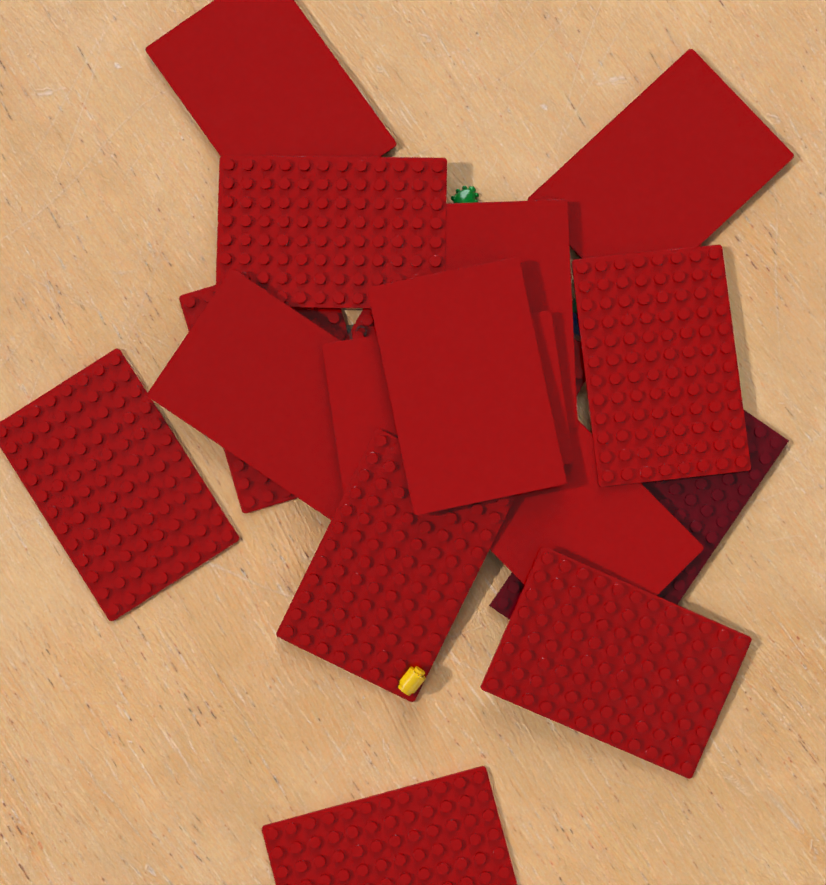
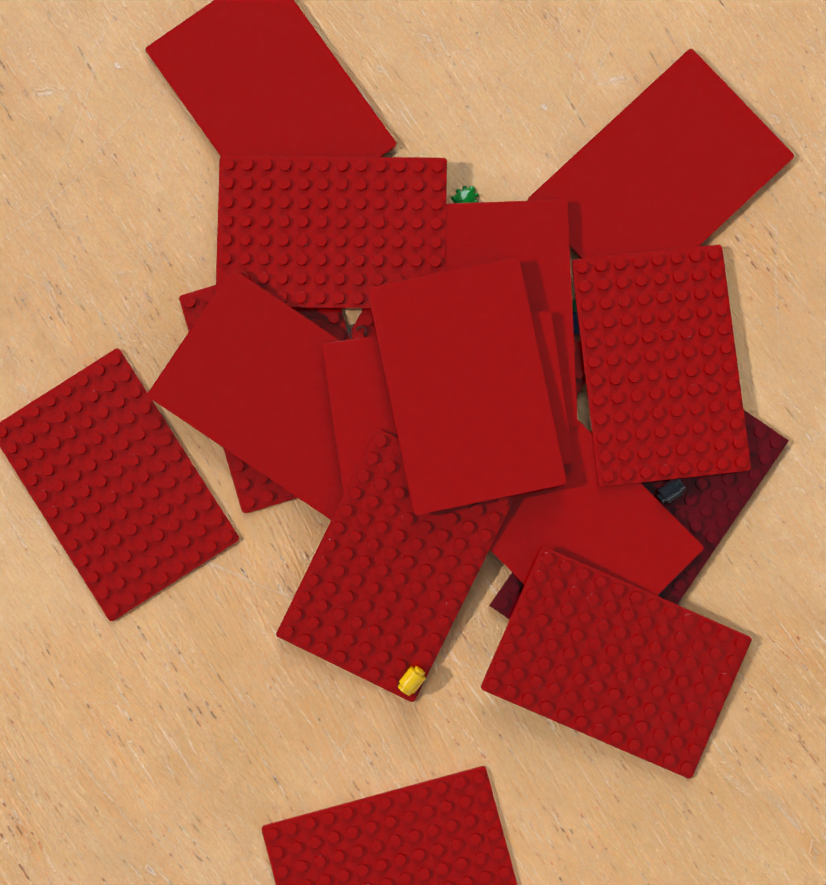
none -> black brick [656,478,686,505]

